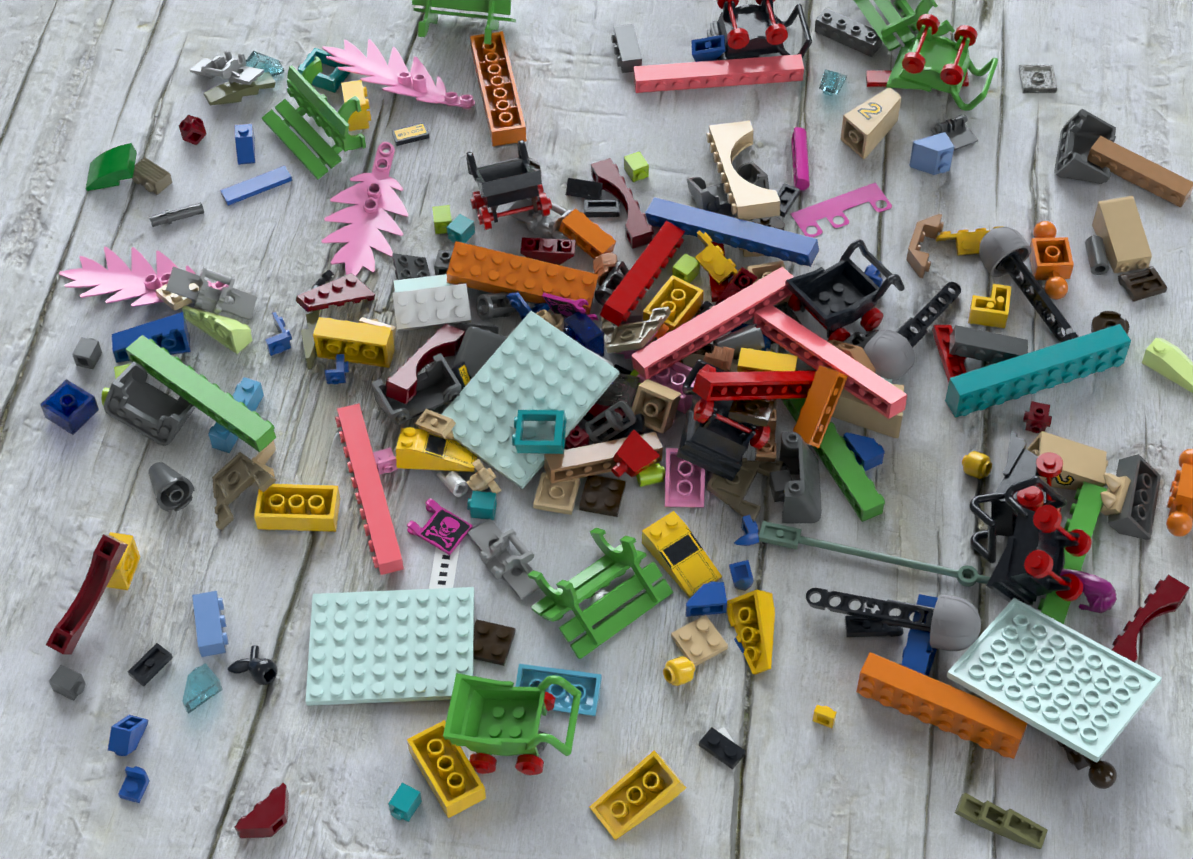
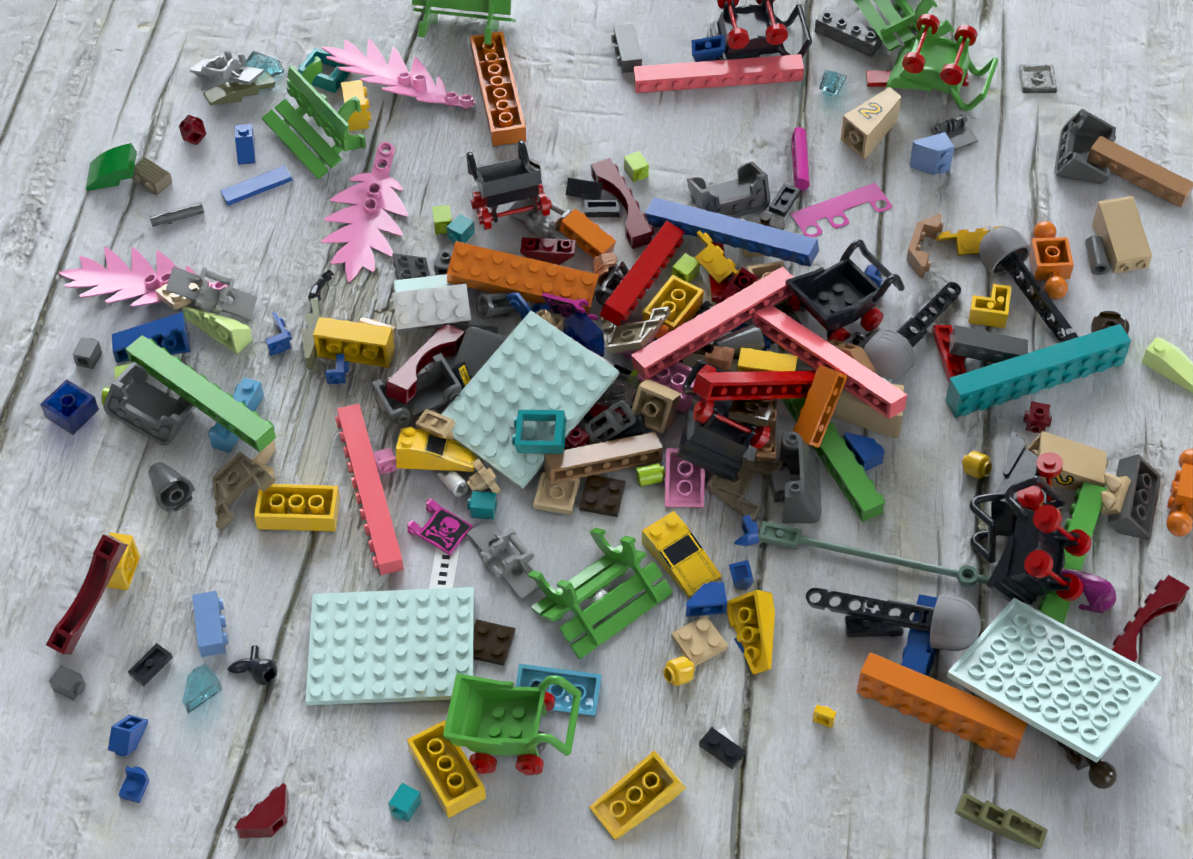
wing [296,273,375,312] -> none
tile [392,122,430,146] -> none
red torso [611,430,660,478] -> none
arch [706,120,780,220] -> none
dark brown plate [1118,266,1167,302] -> none

